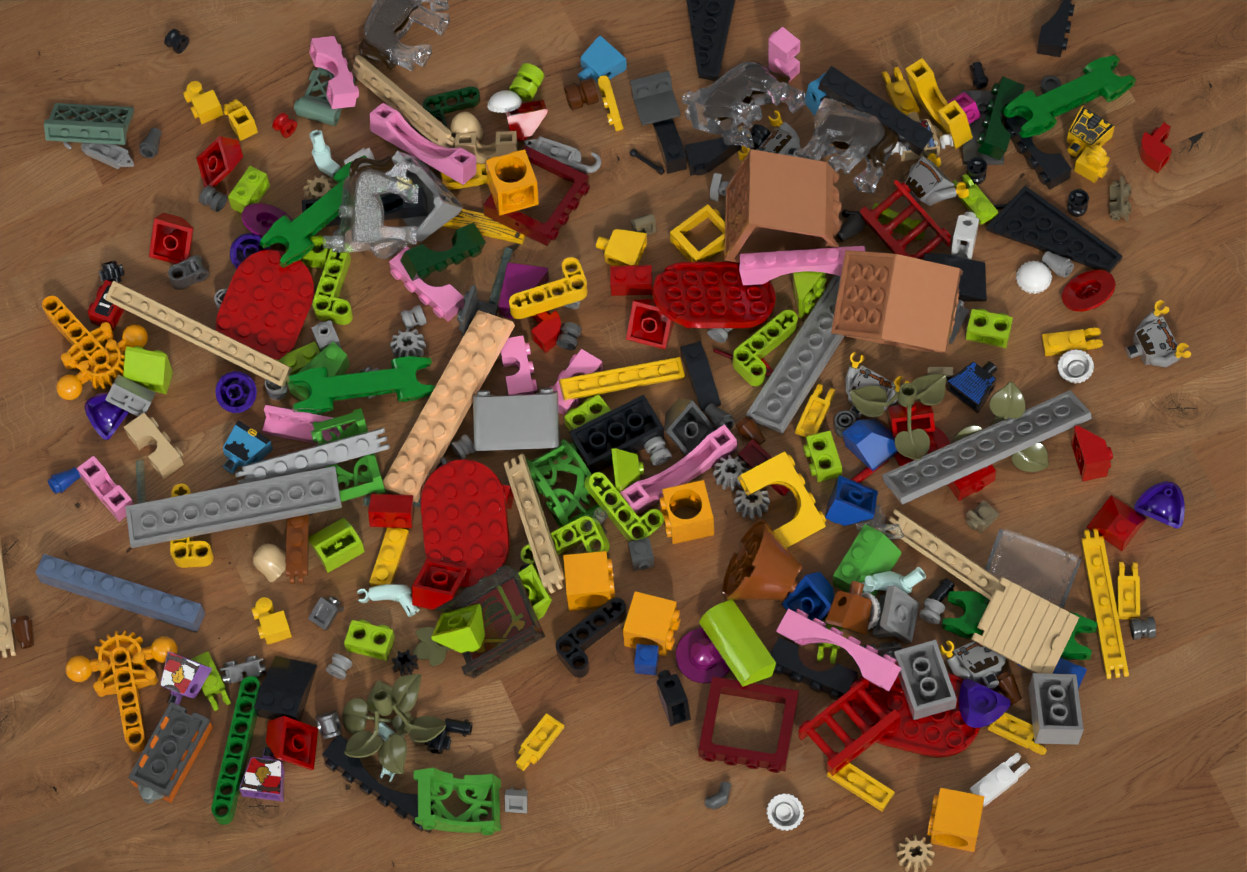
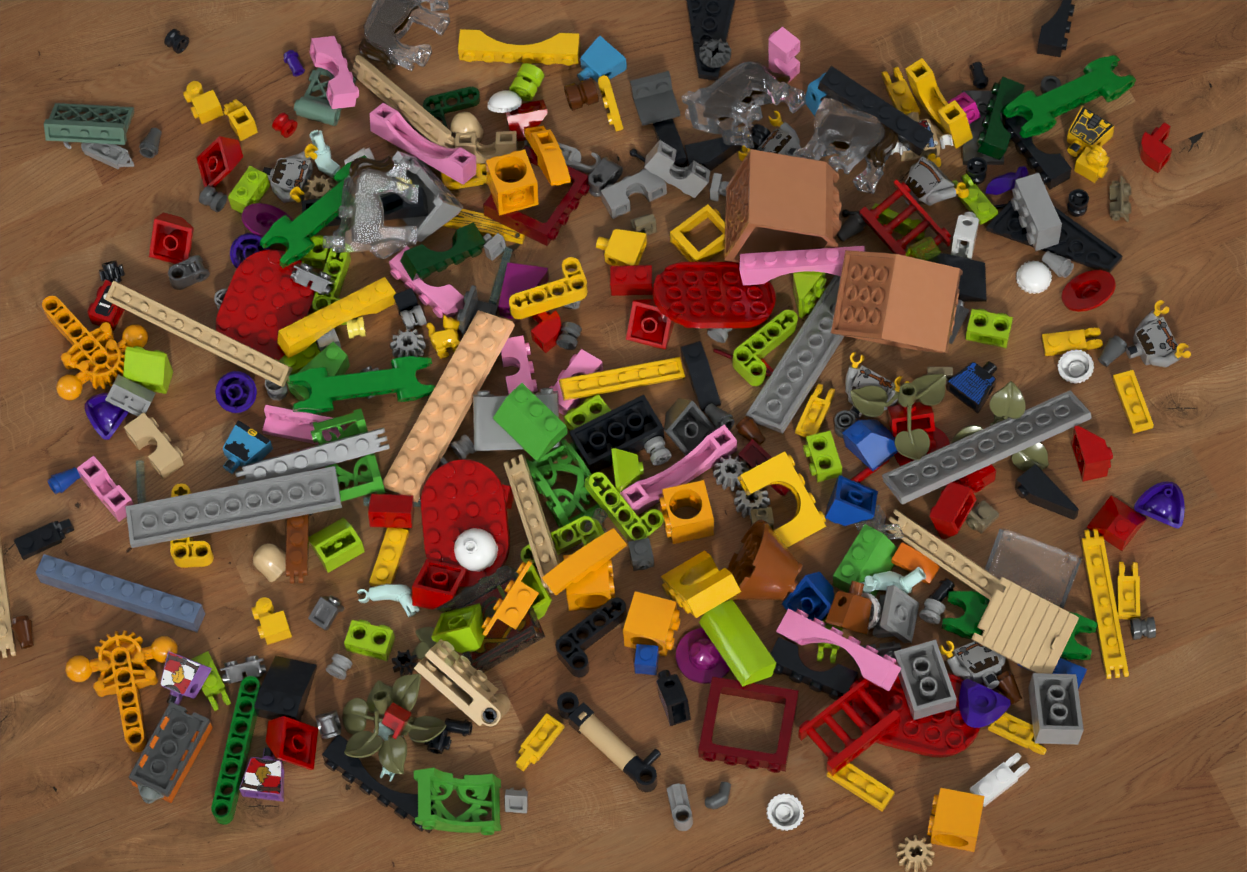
none -> black hinge [14,519,74,560]
none -> torso [263,144,318,203]
none -> yellow arch [277,277,396,359]
none -> dark purple pin [283,50,305,77]
none -> flat silver hinge [290,263,335,295]
none -> light yellow wheel [347,316,366,339]
none -> red panel [381,703,412,739]
none -> black slope [393,288,418,316]
none -> tan hinge [414,639,510,726]
none -> yellow animal [426,315,461,359]
none -> white cylinder [454,528,498,572]
none -> yellow arch [458,29,580,66]
none -> light orange bracket [481,560,539,636]
none -> light grey tile [483,233,507,261]
none -> bright green slope [493,383,568,462]
none -> light orange slope [524,125,571,186]
none -> light orange slope [542,528,627,596]
none -> piece [557,692,661,792]
none -> flat silver piece [588,157,623,197]
none -> light grey arch [601,168,667,219]
none -> light grey arch [644,140,710,198]
none -> yellow arch [661,550,741,618]
none -> light grey piece [667,783,693,831]
none -> dark grey gear [699,38,731,68]
none -> dark tan bracket [750,507,774,531]
none -> orange slope [891,542,940,585]
none -> clear neon green panel [905,236,941,261]
none -> red slope [929,482,977,540]
none -> dark purple hat [985,166,1029,195]
none -> light grey brick [1011,173,1062,251]
none -> black slope [1015,464,1079,520]
none -> dark grey cone [1098,335,1127,367]
none -> yellow plate [1112,370,1154,434]

